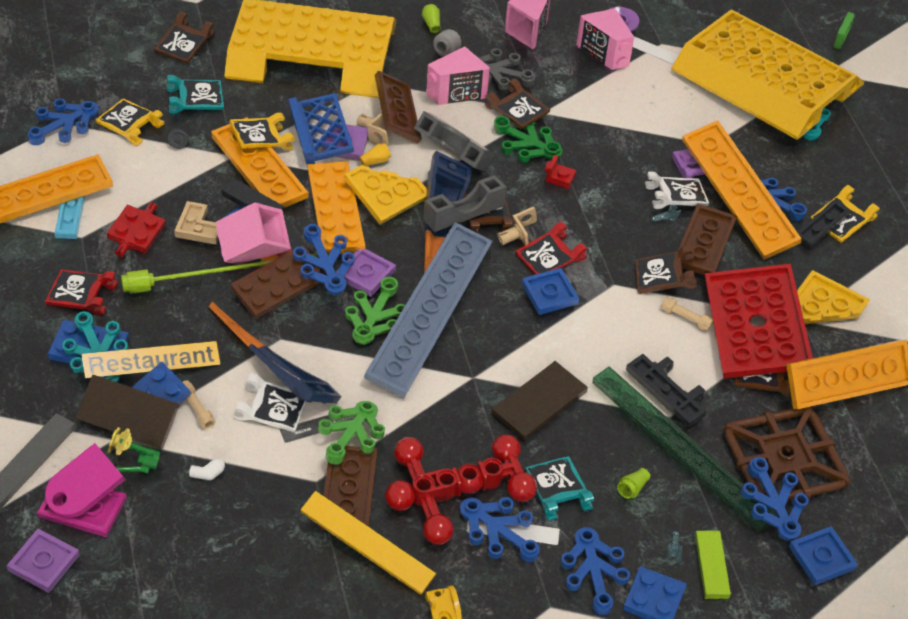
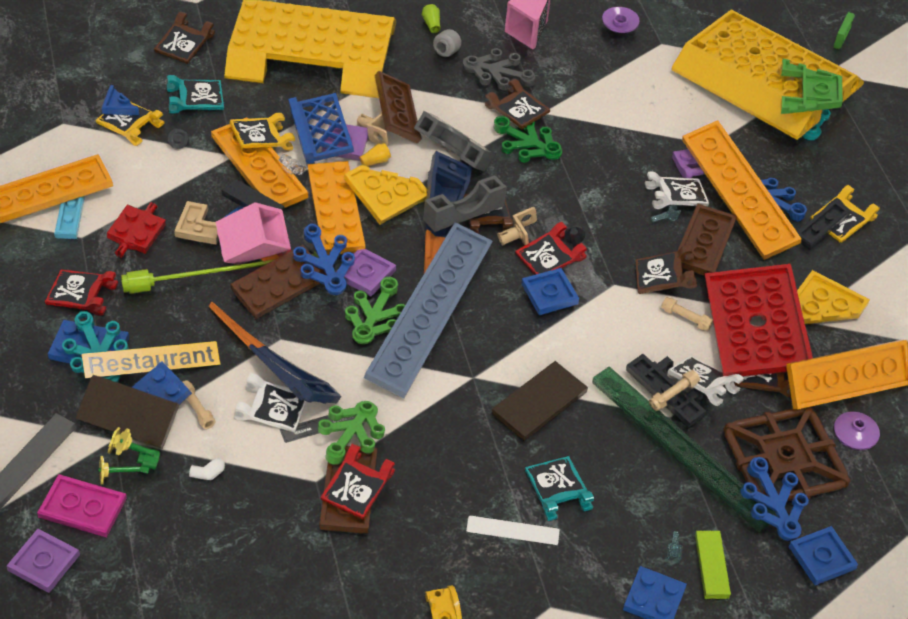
blue plant [28,98,99,145] -> none
dark pink tile [45,443,126,518] -> none
yellow tile [301,491,436,595] -> none
red piece [385,435,537,545] -> none
bright pink slope [426,47,490,105] -> none
blue plant [460,497,540,562] -> none
red bracket [544,155,576,189] -> none
blue plant [561,527,630,615] -> none
bright pink slope [576,8,634,70] -> none
lime cone [617,468,650,499] -> none
white sticker [633,37,678,64] -> none
none -> blue tile [101,85,140,115]
none -> clear plate [278,154,307,175]
none -> flag [321,443,395,519]
none -> black plate [564,225,585,249]
none -> tan bar [649,370,700,411]
none -> flag [668,356,744,406]
none -> bright green wing [781,59,843,114]
none -> medium lavender dish [834,412,880,450]

